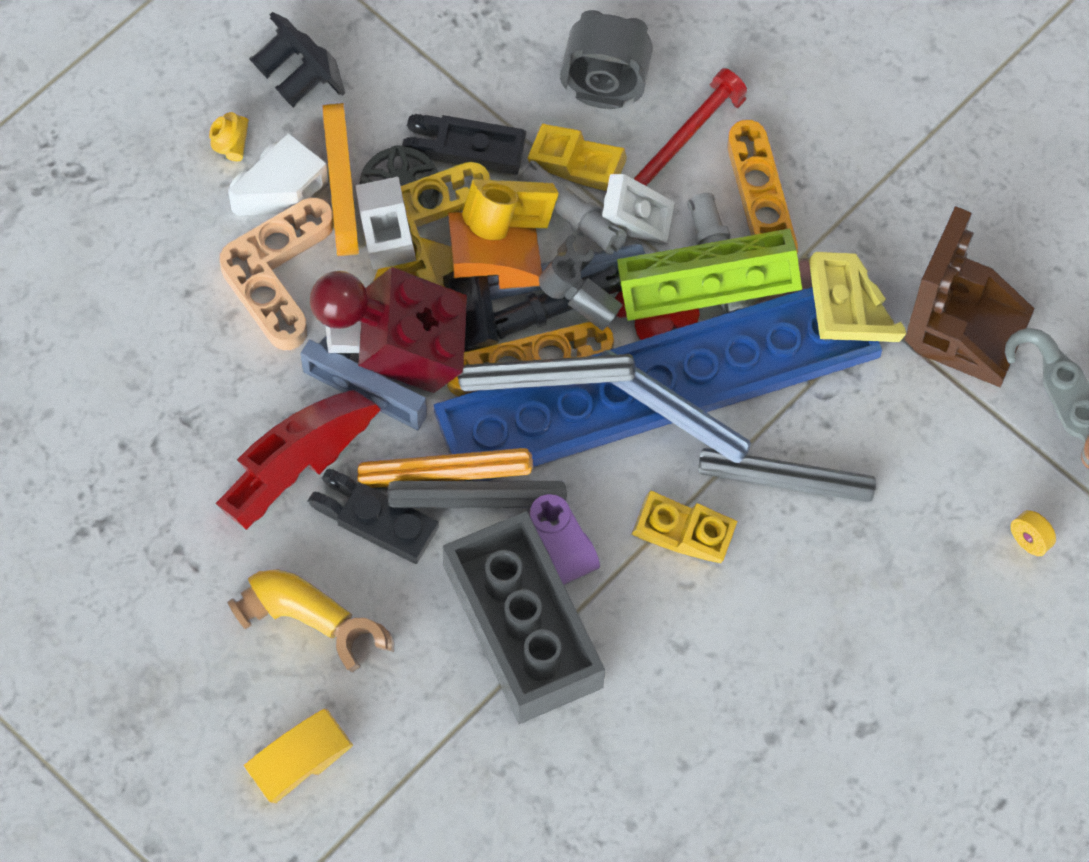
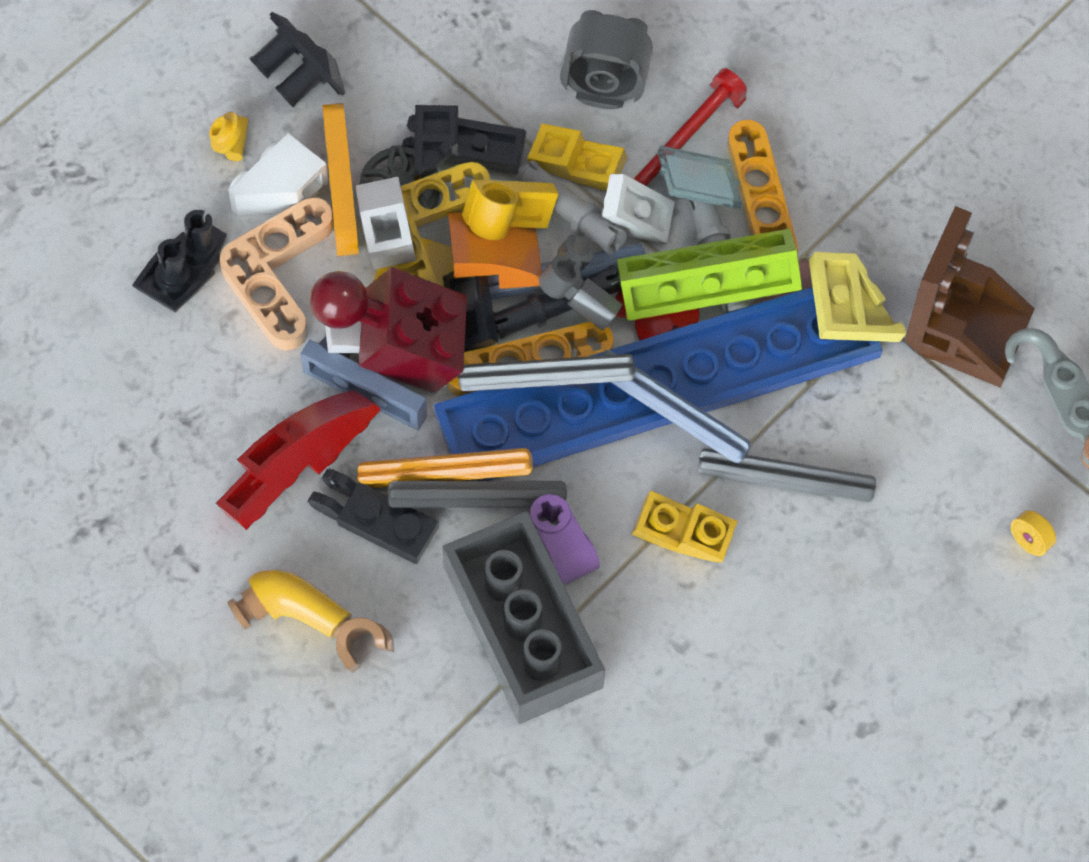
yellow slope [243,708,354,804] -> none
none -> black connector [132,210,227,313]
none -> black tile [414,105,458,181]
none -> clear light blue piece [657,146,743,209]

